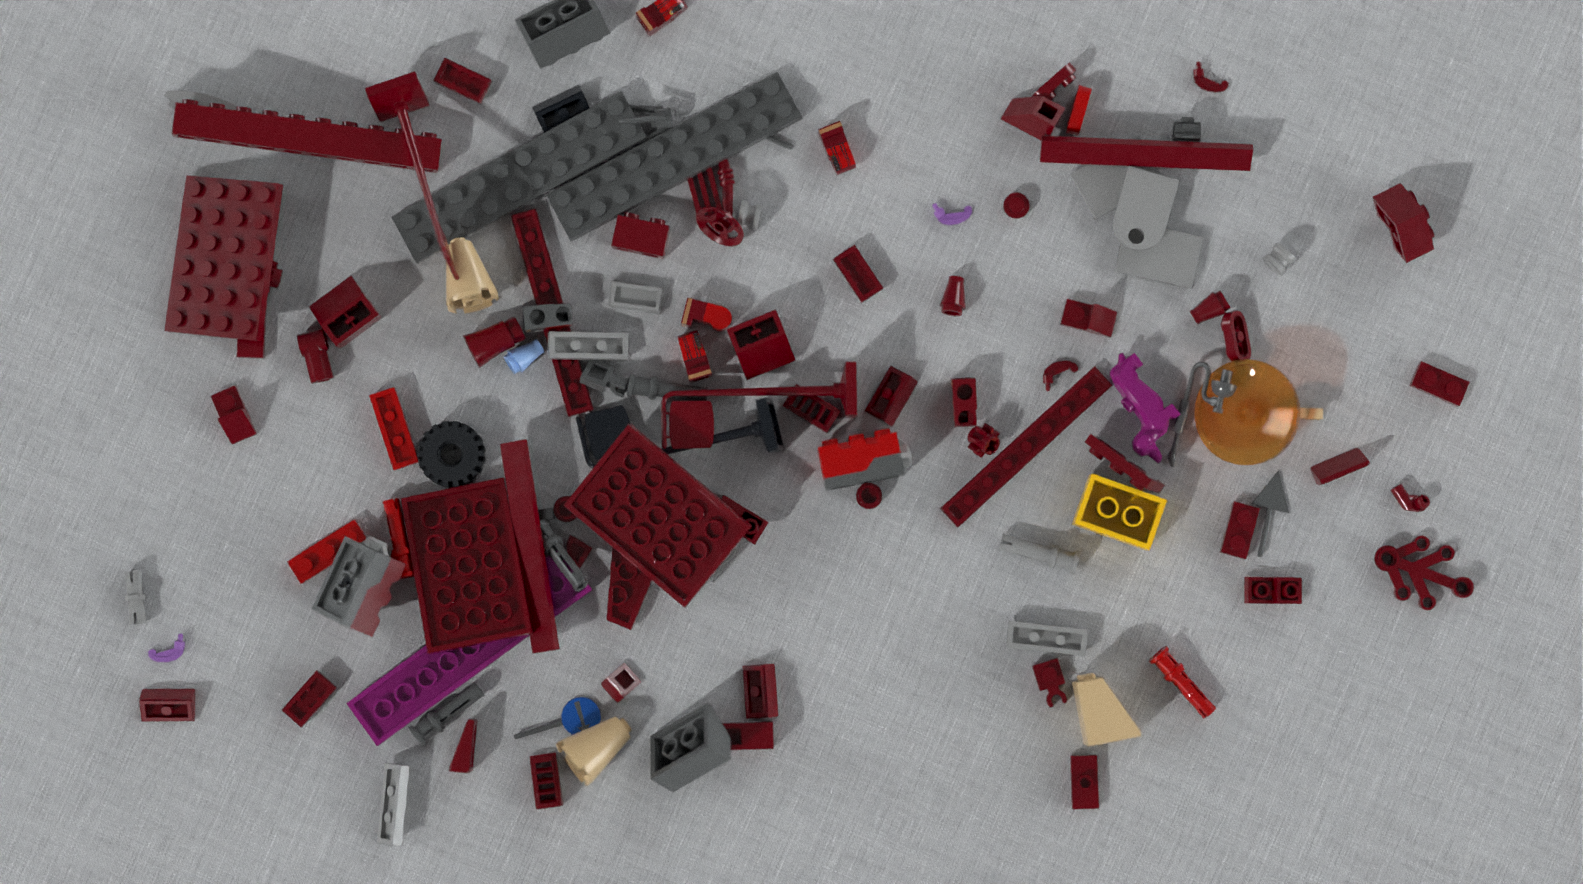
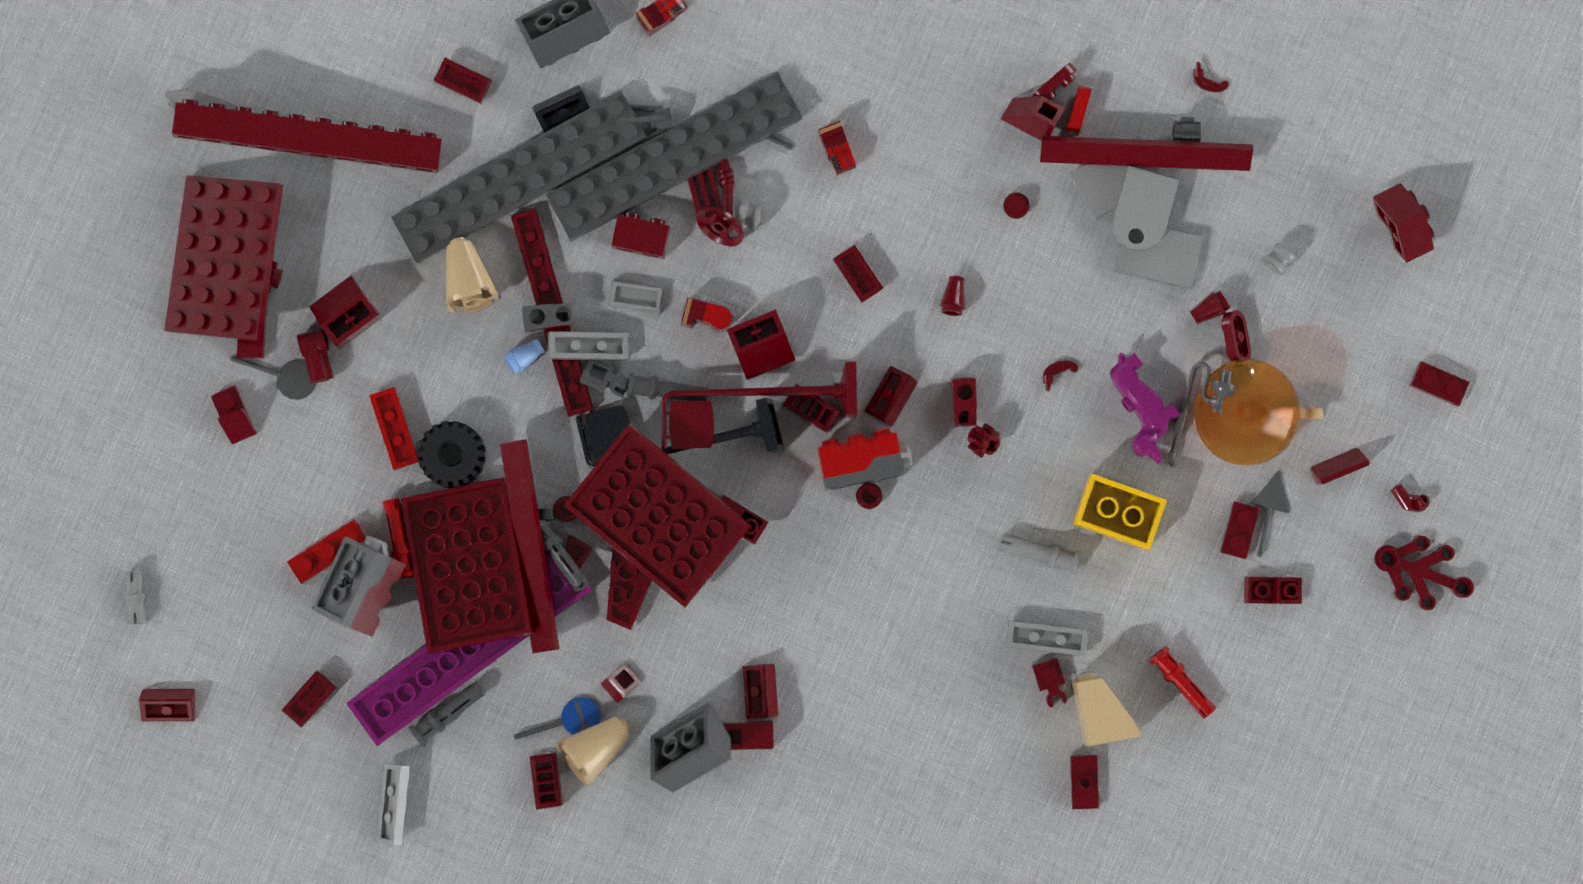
medium lavender piece [148,633,185,662] -> none
dark red piece [365,71,459,280] -> none
dark red slope [449,719,478,773] -> none
dark red plant [463,316,526,368] -> none
leg [677,330,713,383] -> none
medium lavender piece [932,203,972,225] -> none
dark red tile [940,366,1112,528] -> none
dark red slope [1060,299,1117,338] -> none
dark red wing [1085,434,1165,493] -> none
none -> dark grey piece [231,356,316,400]

